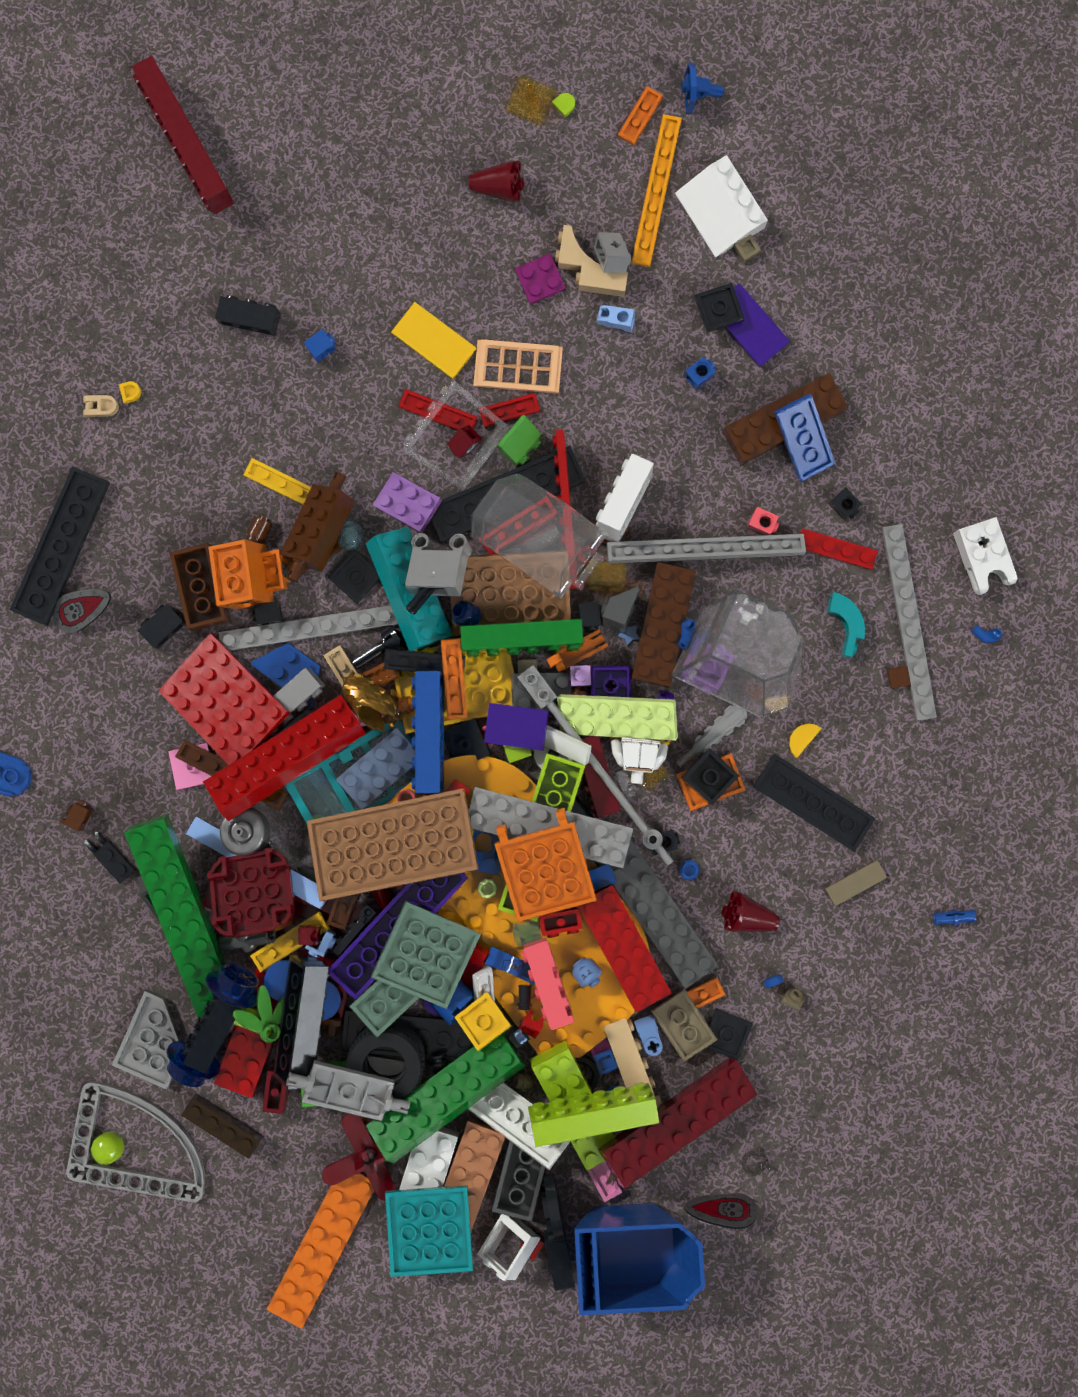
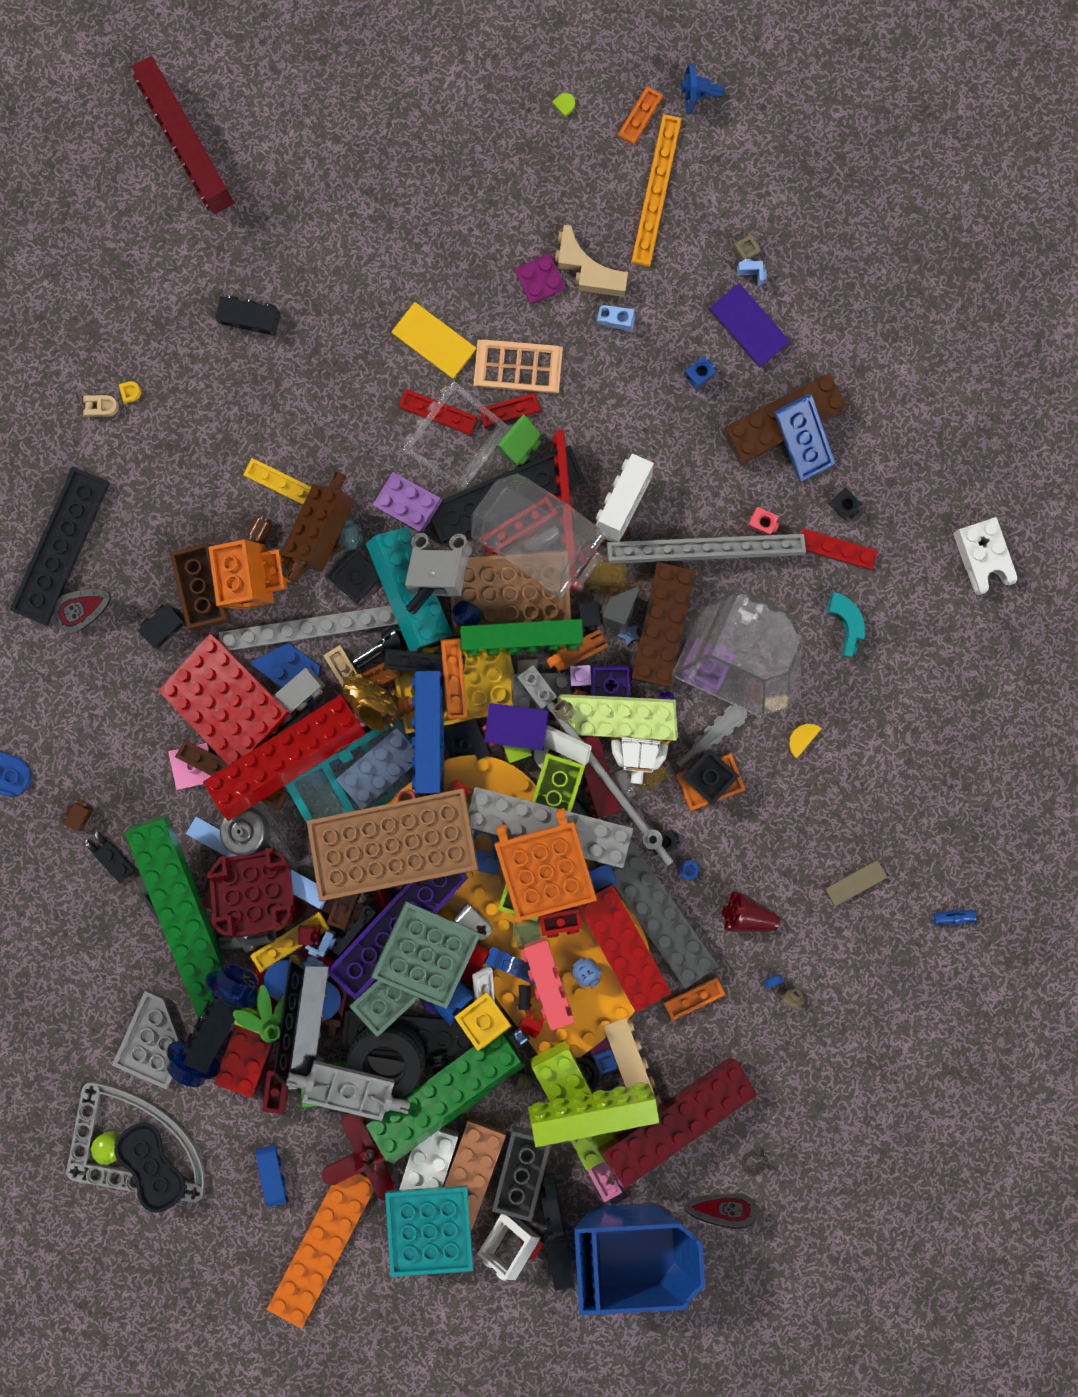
dark brown brick [181,1094,264,1159] -> none
black brick [252,601,283,626] -> none
blue brick [304,329,336,363] -> none
dark red brick [447,425,482,459] -> none
dark red cone [468,161,524,202] -> none
white plate [468,1083,570,1170] -> none
yellowish green tile [477,878,497,898] -> none
clear yellow tile [506,75,556,126] -> none
light grey brick [594,232,631,273] -> none
medium blue piece [634,1014,663,1056] -> none
dark tan tile [651,988,717,1062] -> none
white slope [675,155,768,258] -> none
blue arm [678,619,696,649] -> none
black plate [694,283,745,333] -> none
black tile [706,1008,753,1061] -> none
black plate [753,754,876,852] -> none
light grey plate [882,524,937,721] -> none
reddish brown tile [887,666,911,689] -> none
blue arm [971,624,1002,643] -> none
none -> black plate [115,1122,185,1213]
none -> blue beam [256,1144,289,1207]
none -> light grey piece [454,903,492,939]
none -> dark tan plate [553,700,574,721]
none -> light blue bracket [737,259,767,286]

